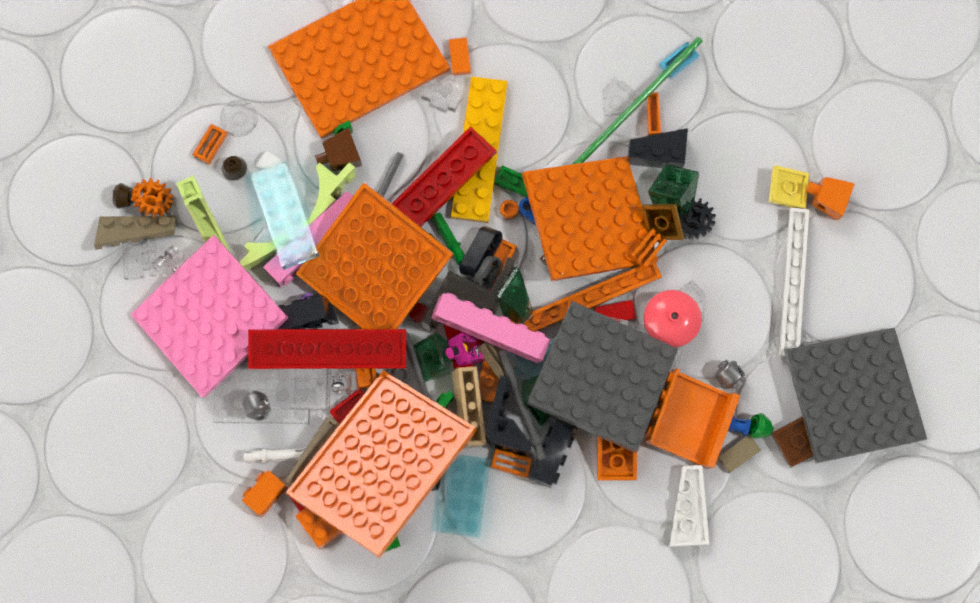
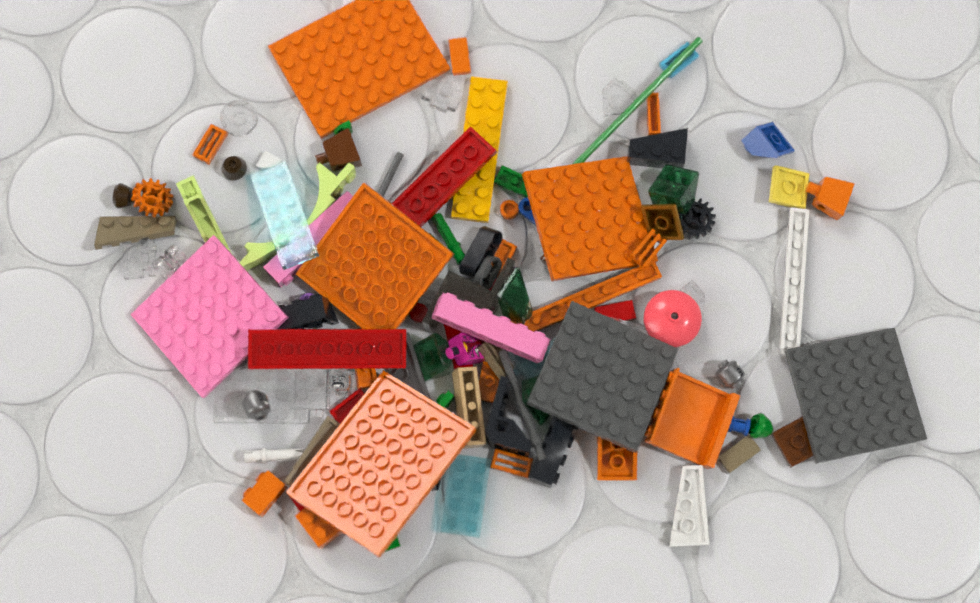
none -> slope [741,122,795,158]

